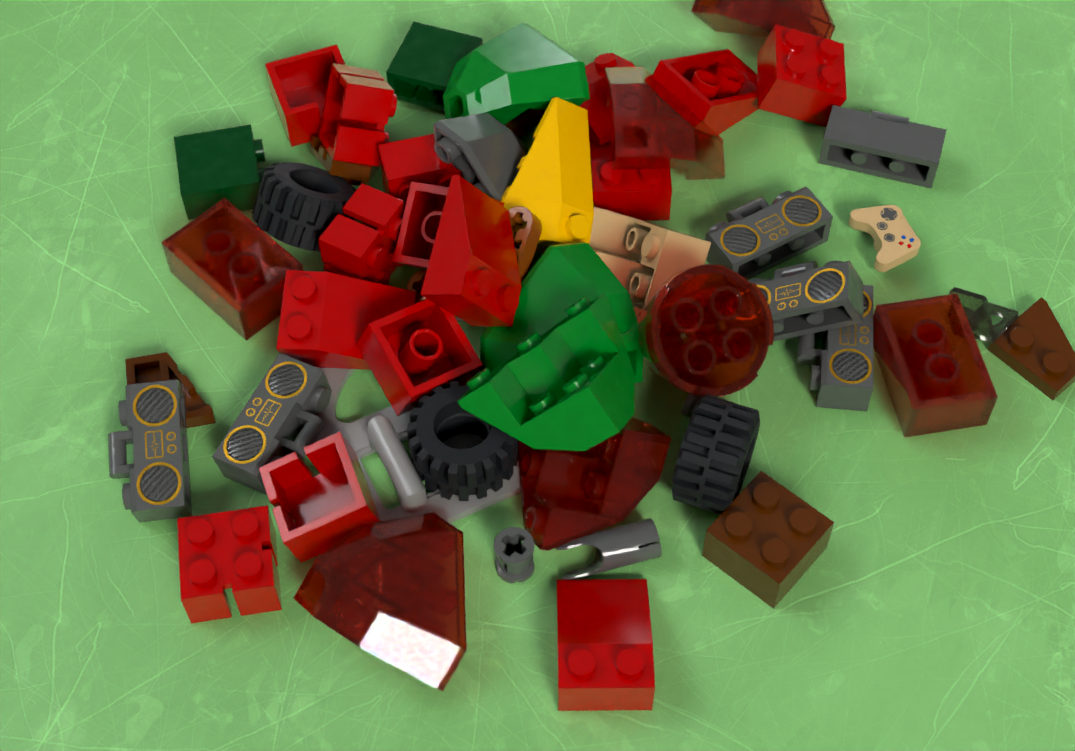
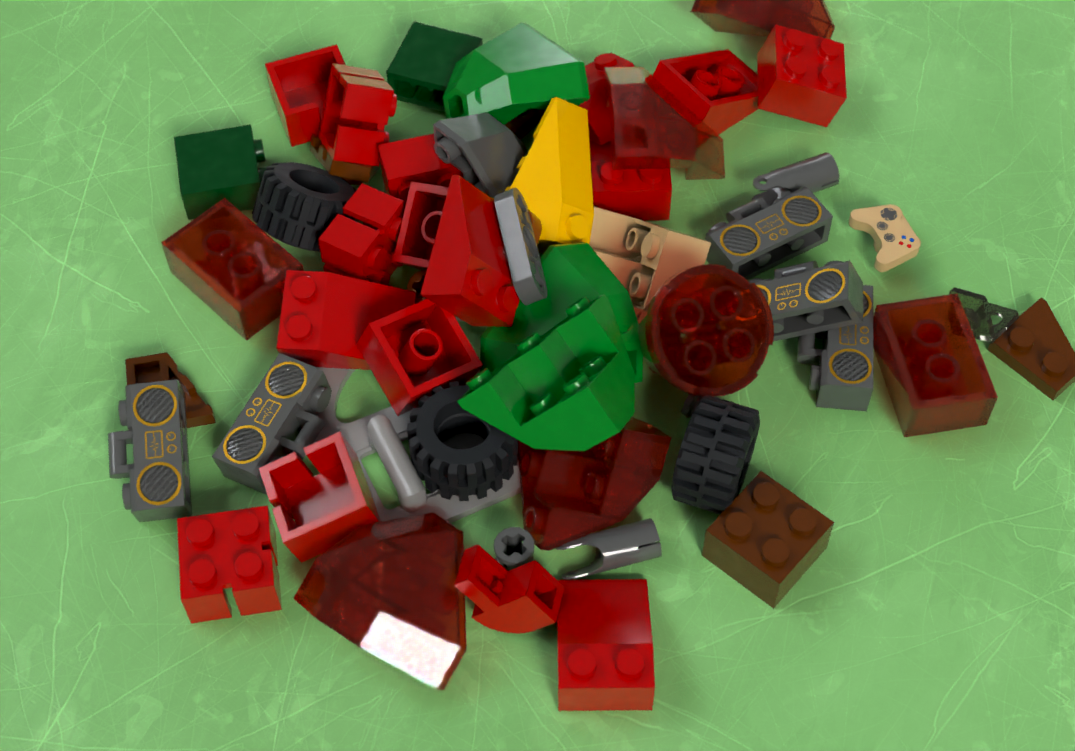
dark grey piece [819,105,947,189] -> none
none -> red brick [454,544,564,634]
none -> dark grey beam [494,188,548,306]
none -> dark grey piece [752,152,839,206]

